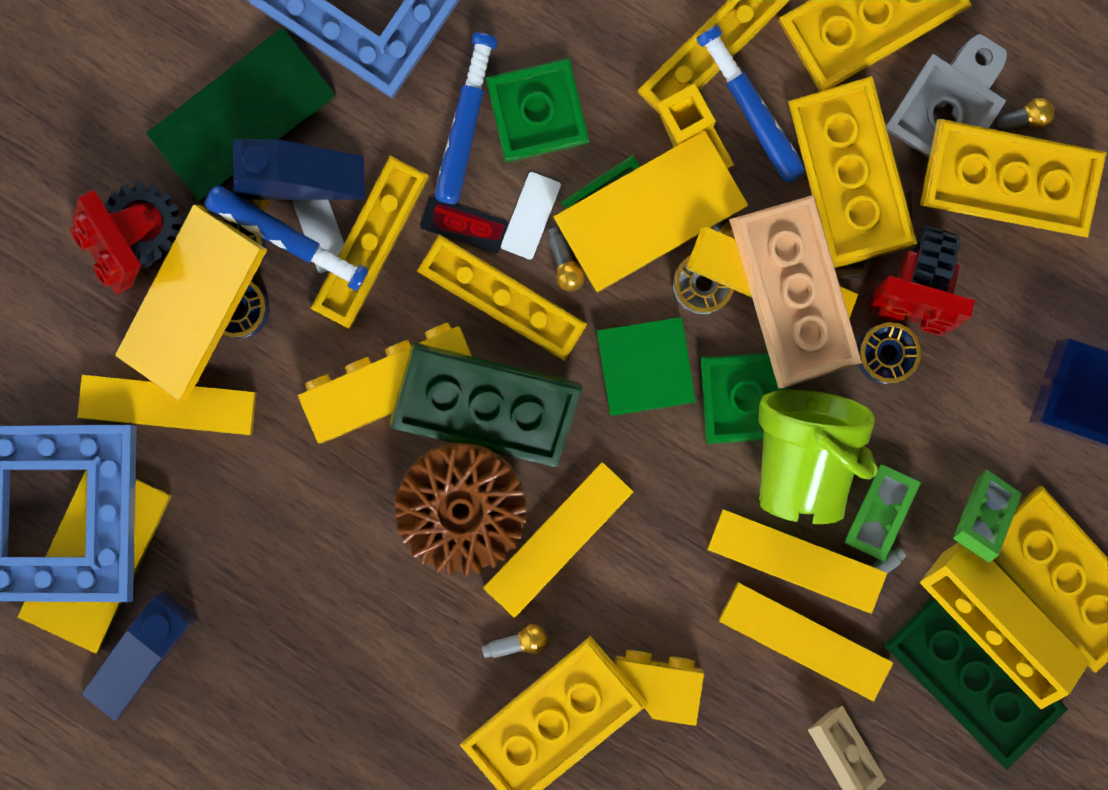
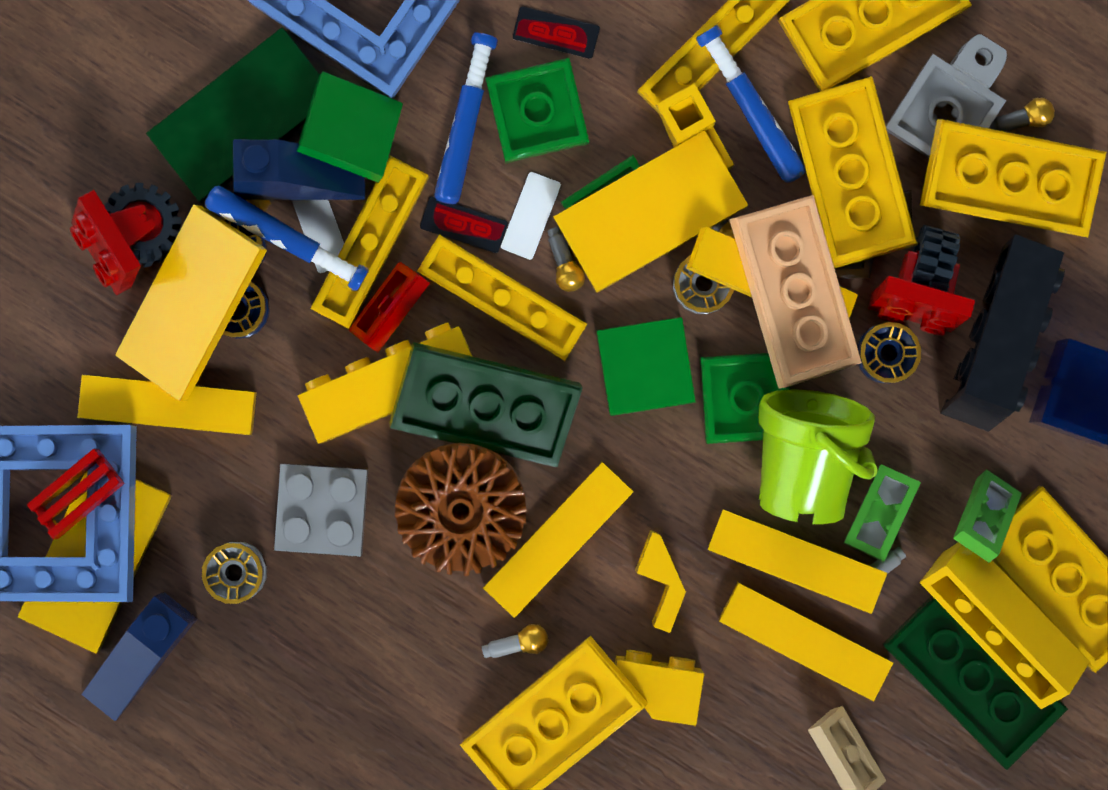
none -> red tile [26,449,125,539]
none -> wheel [202,542,267,604]
none -> light grey plate [274,464,368,557]
none -> green tile [297,71,403,183]
none -> red tile [348,262,430,353]
none -> sticker [513,6,600,59]
none -> yellow slope [635,530,686,633]
none -> black wedge [940,234,1065,432]

